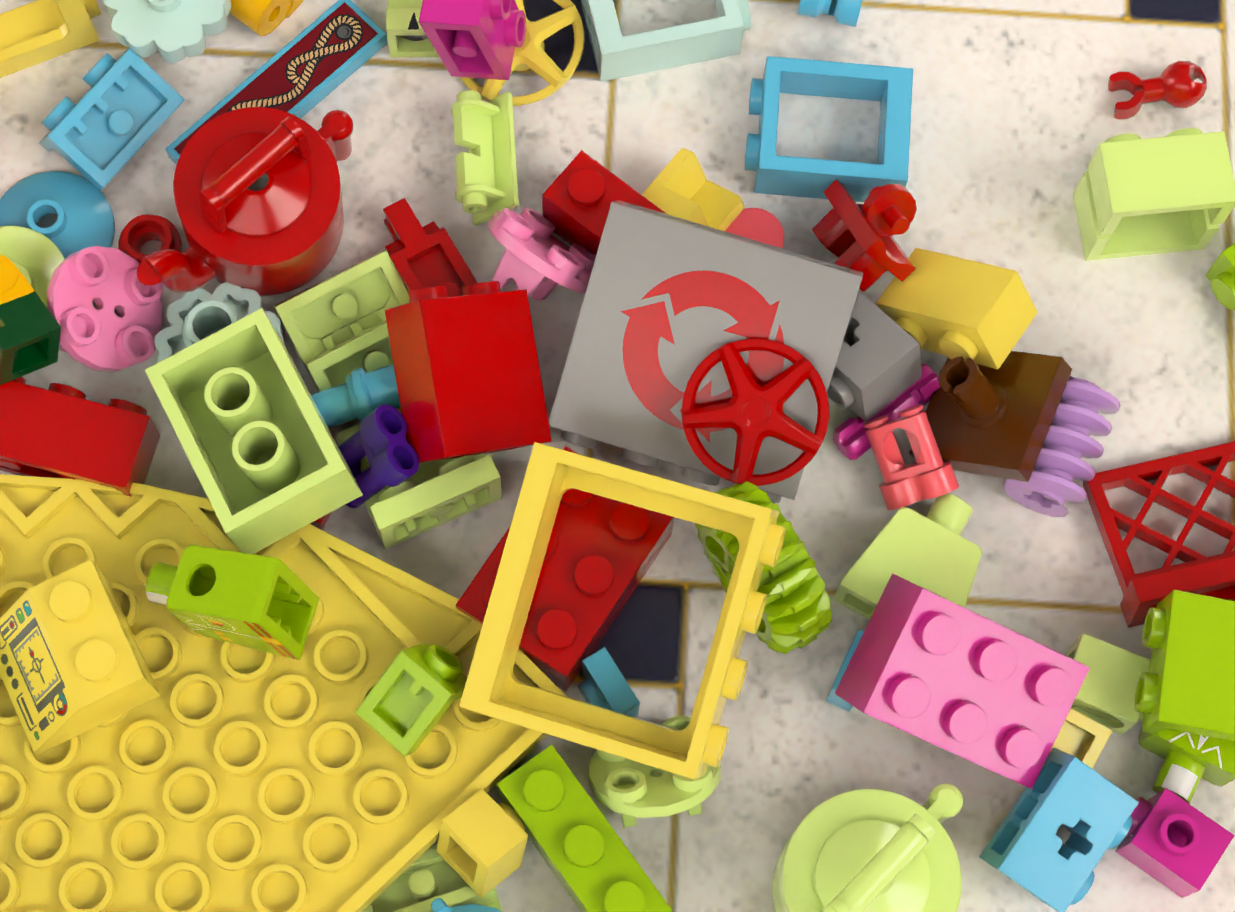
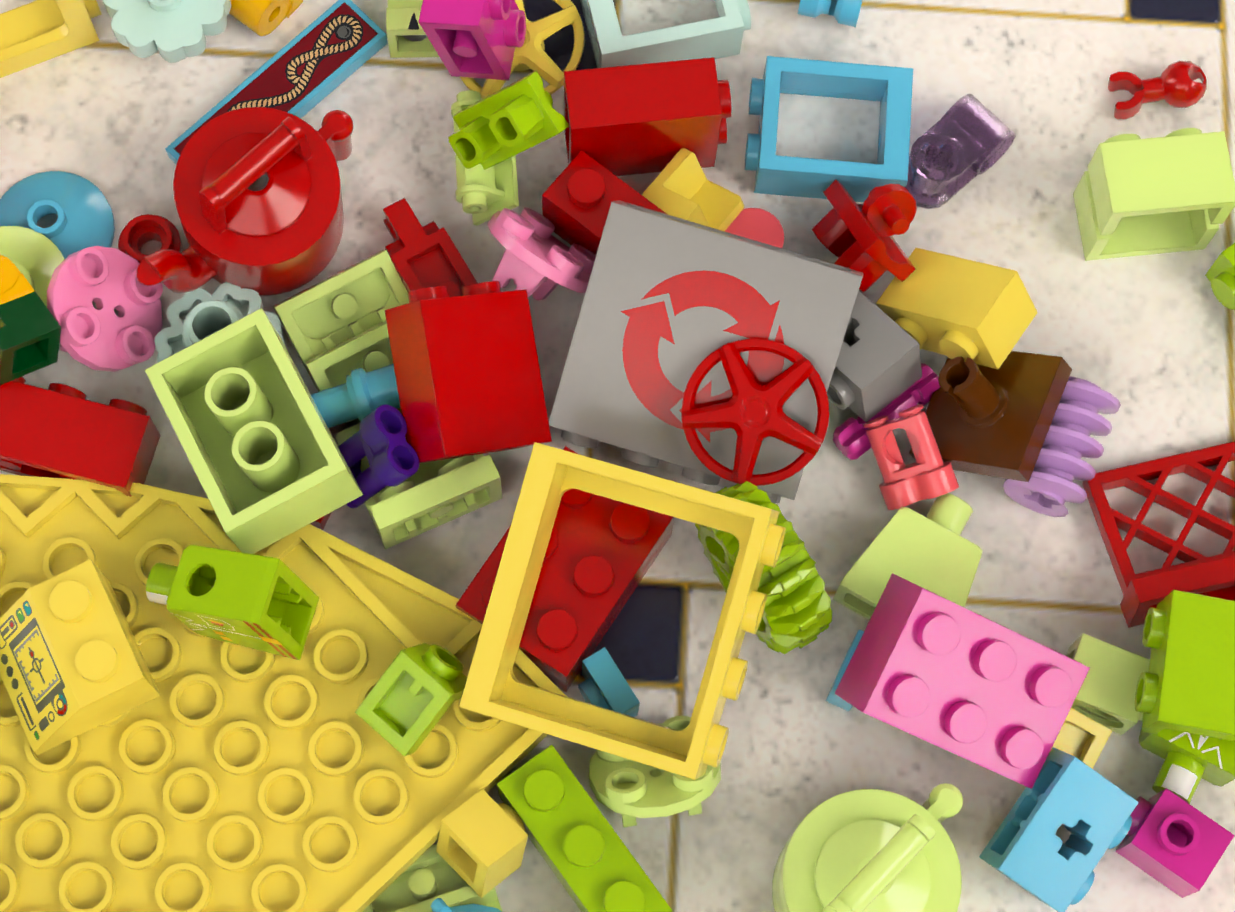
medium azure bracket [39,48,185,190] -> none
none -> lime hips [448,71,569,170]
none -> red brick [564,57,732,176]
none -> clear purple piece [906,93,1016,209]

